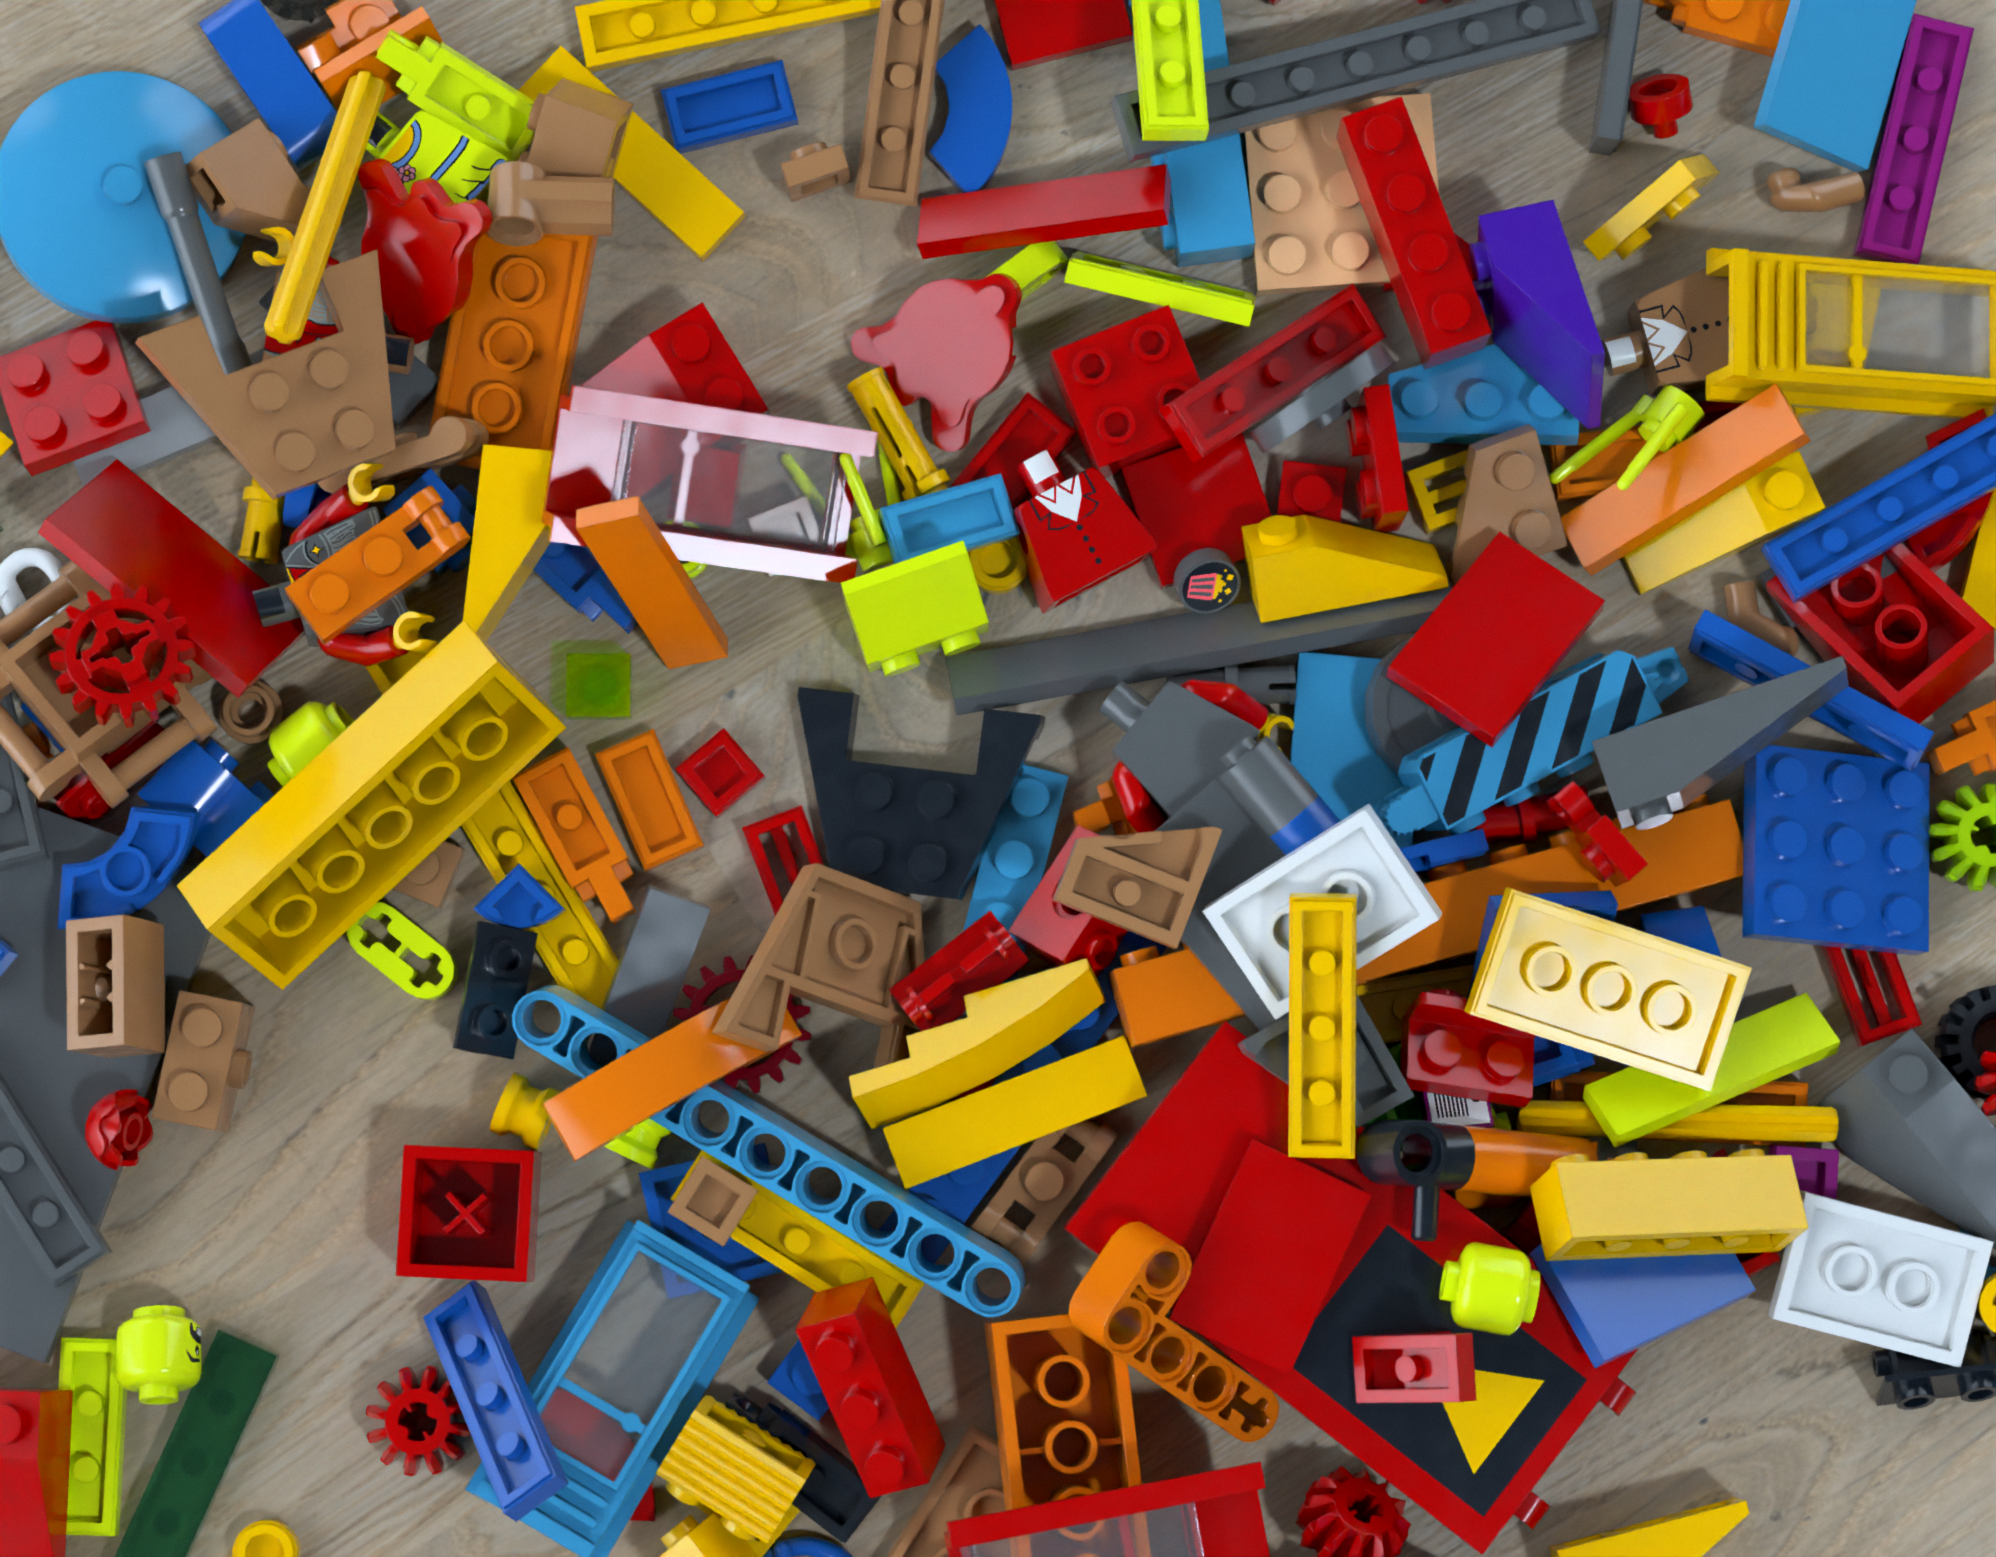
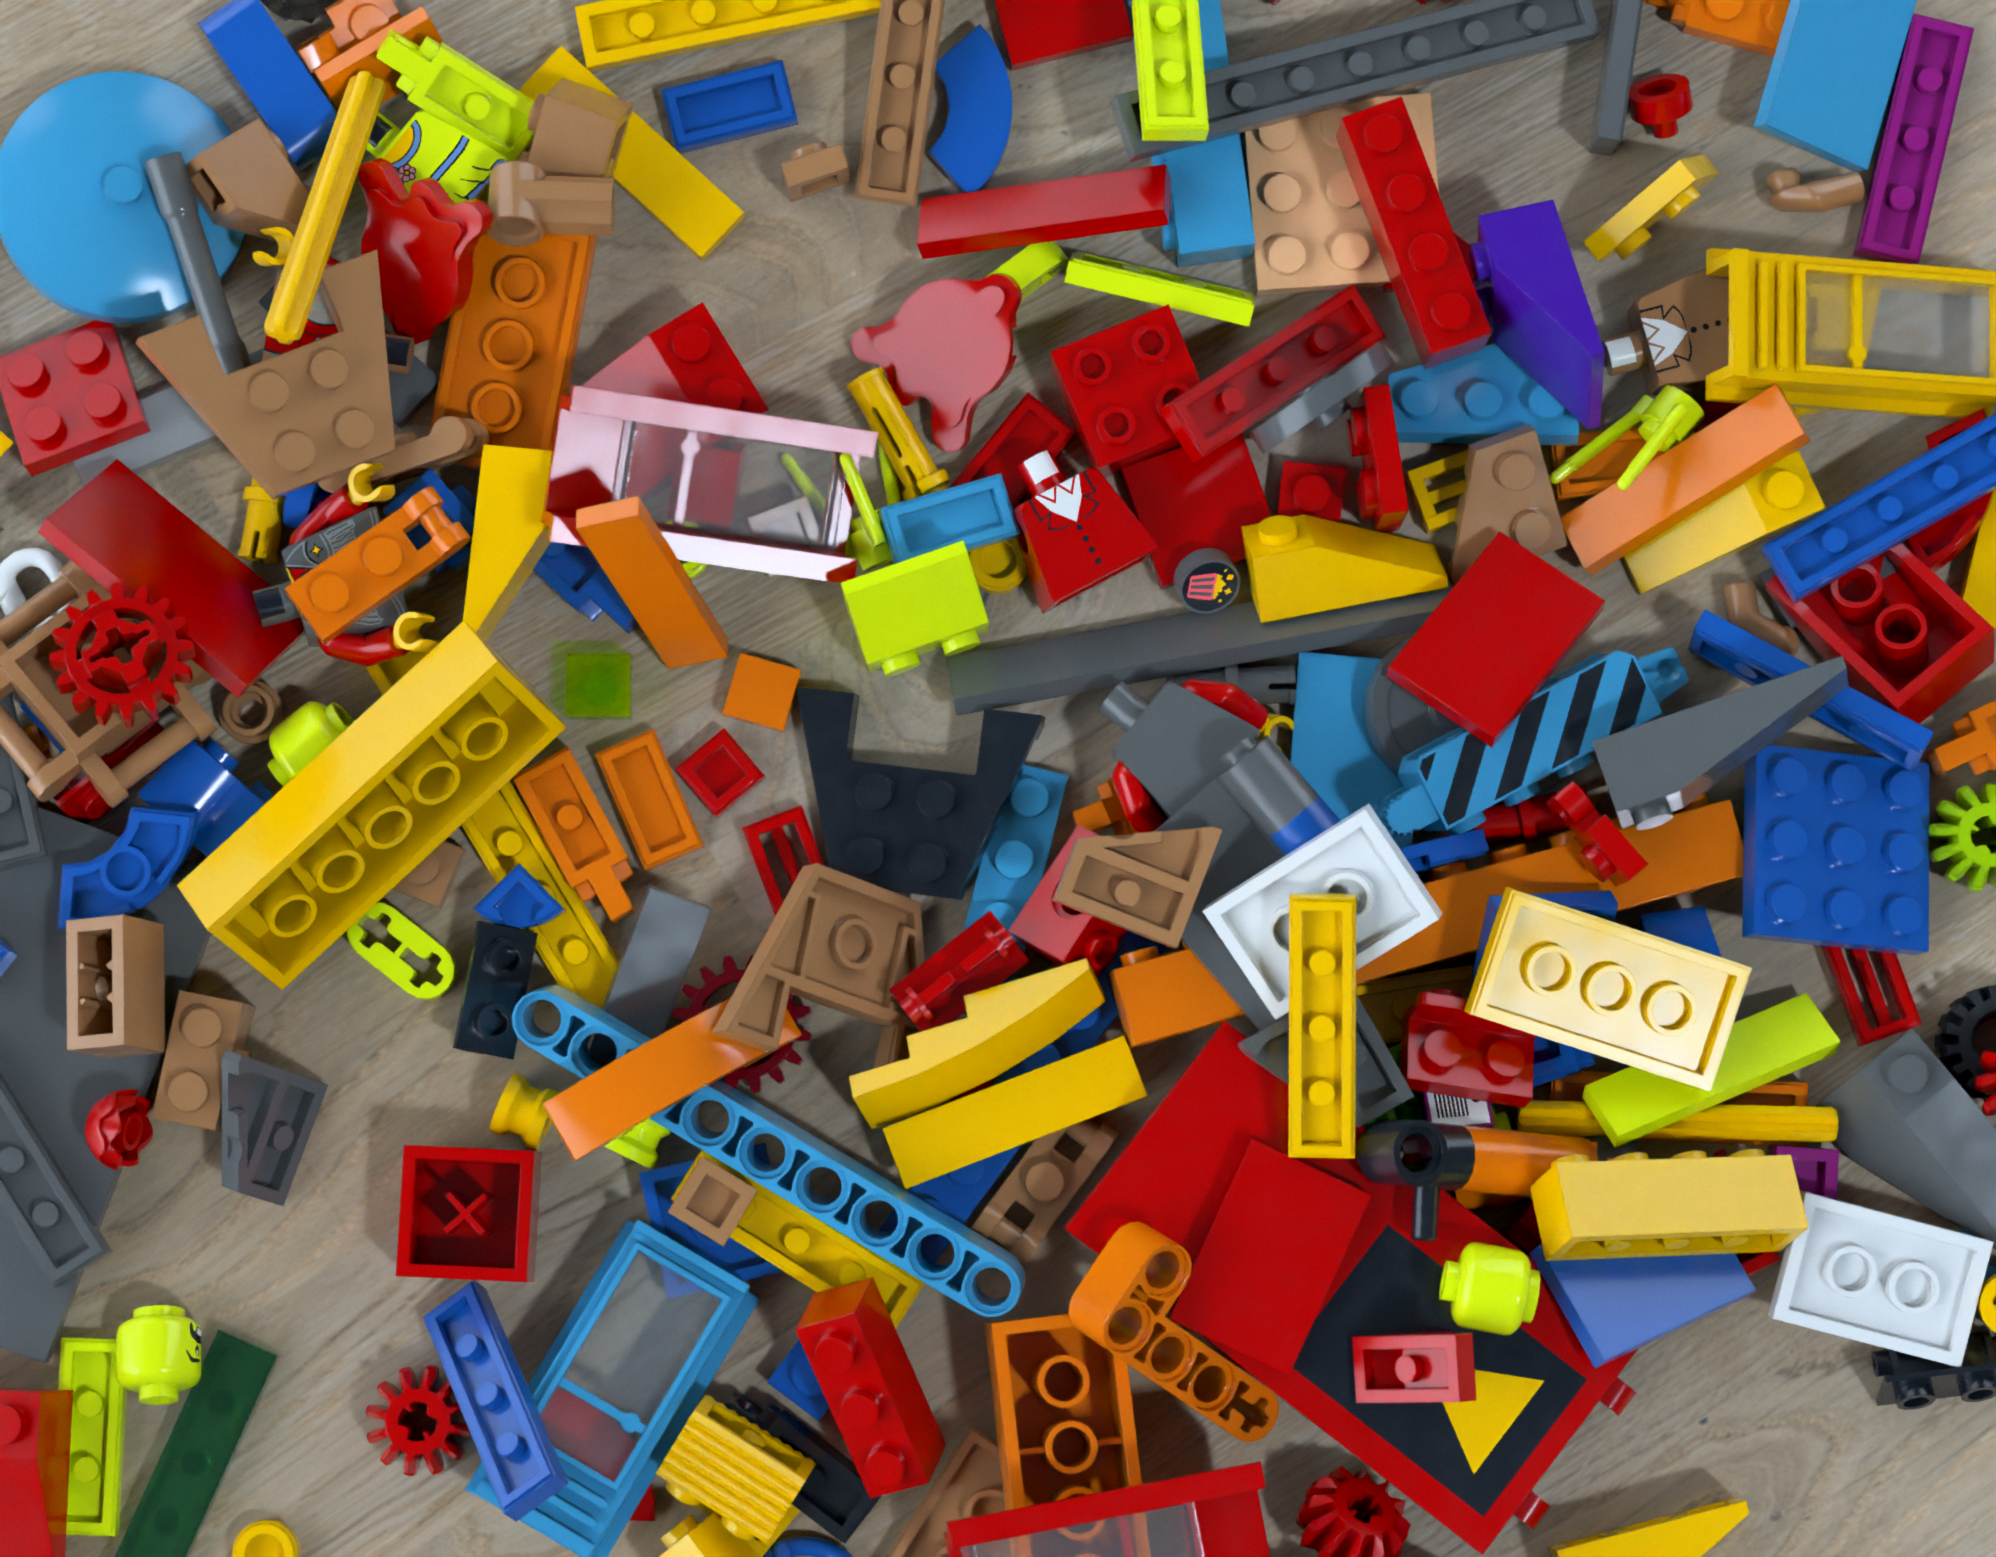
none -> dark grey wing [222,1049,328,1206]
none -> orange tile [722,653,802,733]

